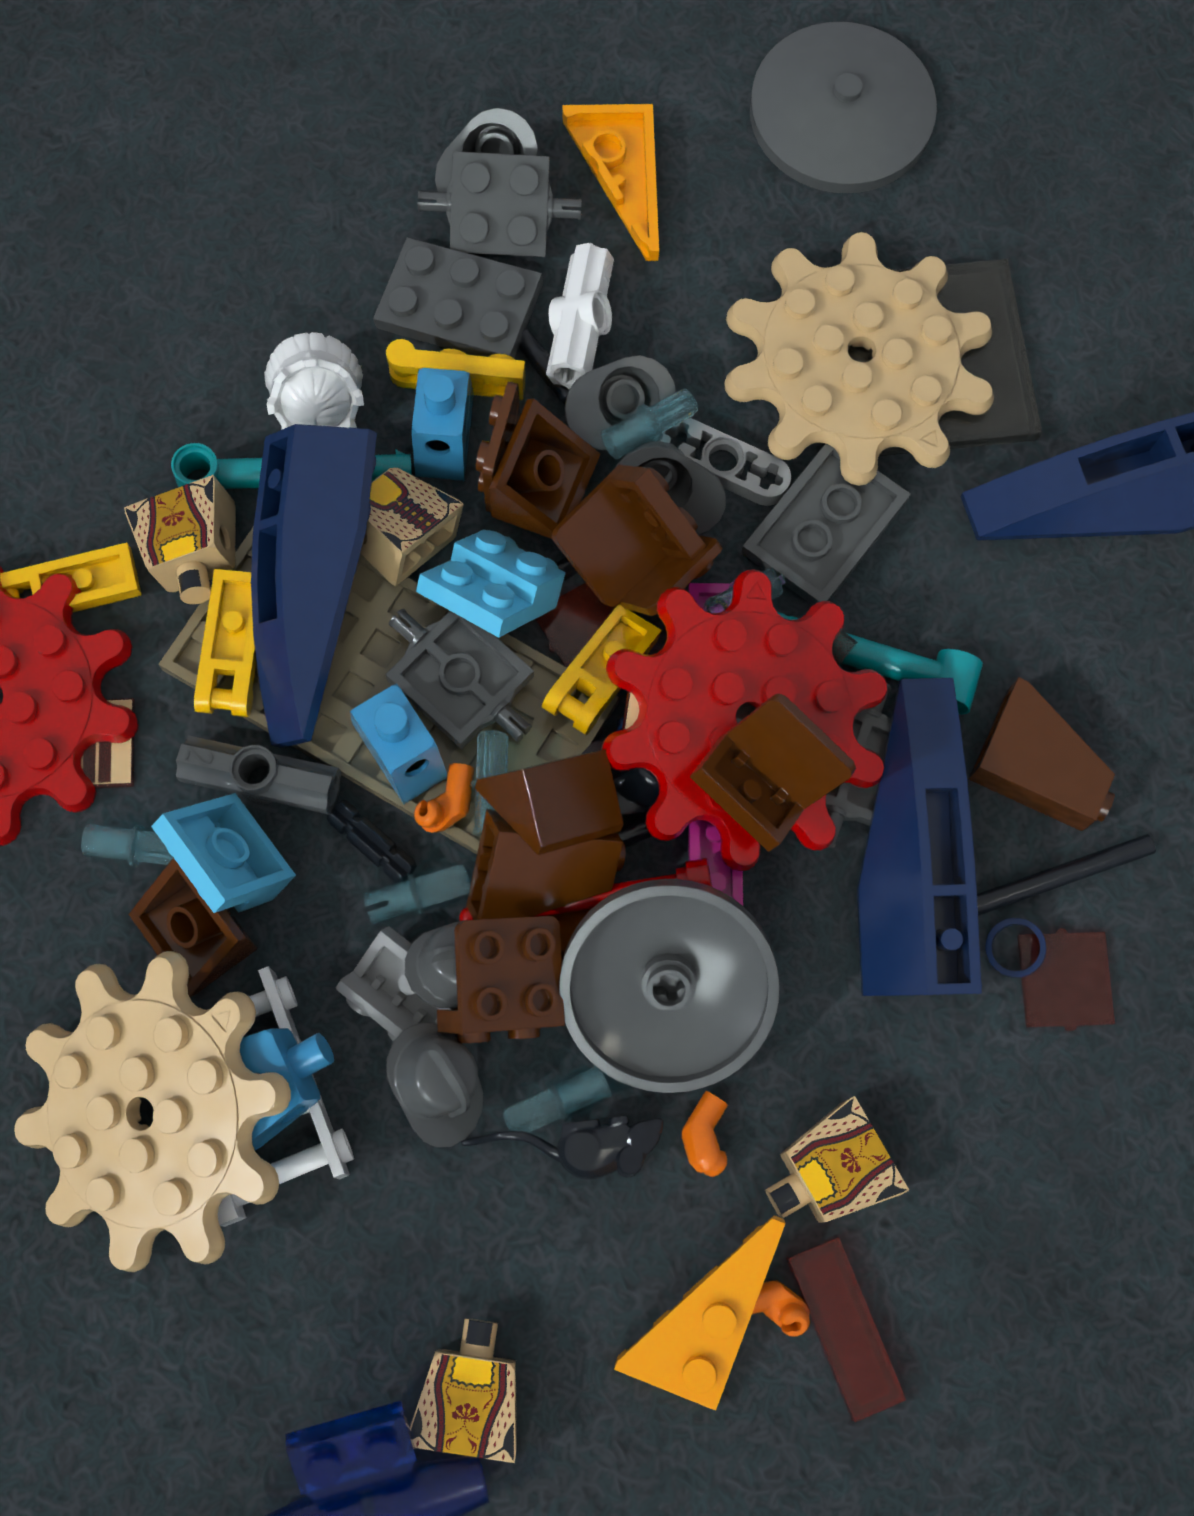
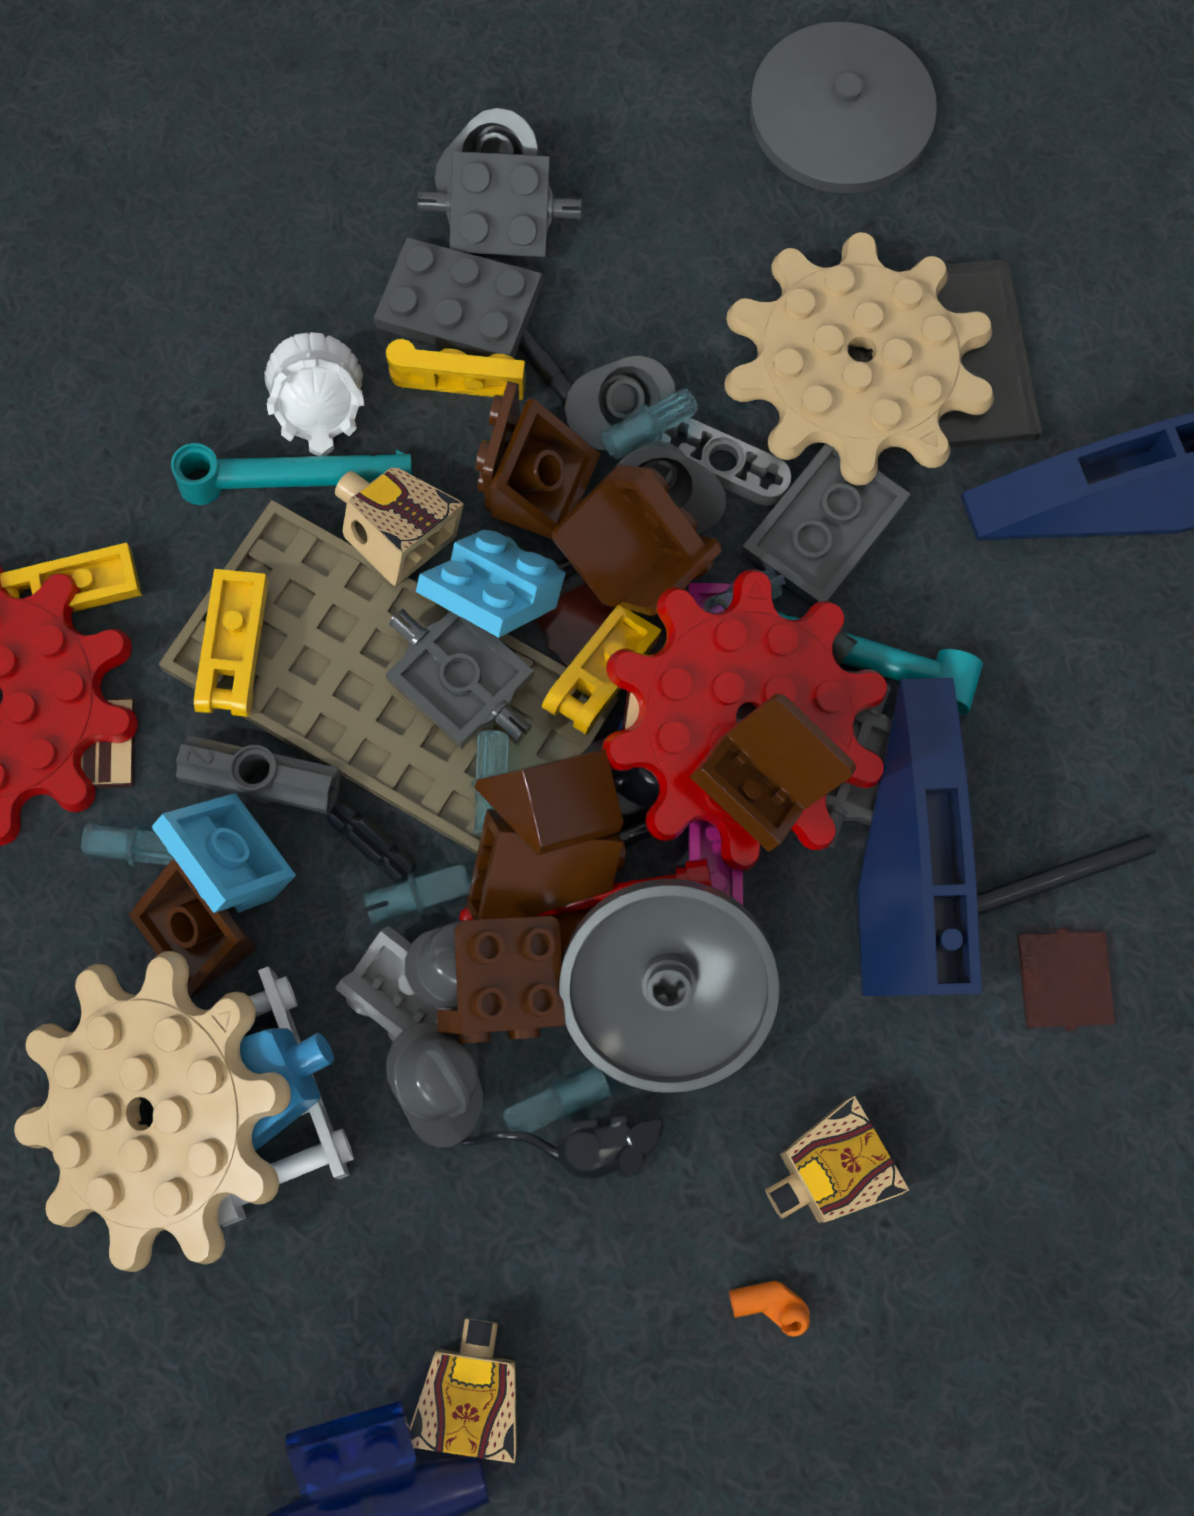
torso [124,475,236,604] -> none
dark blue wedge [251,424,377,748] -> none
dark azure torso [350,683,448,804] -> none
dark azure torso [411,368,474,481] -> none
orange arm [414,763,474,833] -> none
white piece [546,243,614,389] -> none
light orange wing [562,104,659,261] -> none
light orange wing [614,1215,786,1411] -> none
orange arm [682,1091,728,1177] -> none
clear red tile [786,1237,906,1422] -> none
reddish brown slope [968,677,1115,831] -> none
dark blue piece [986,918,1047,978] -> none

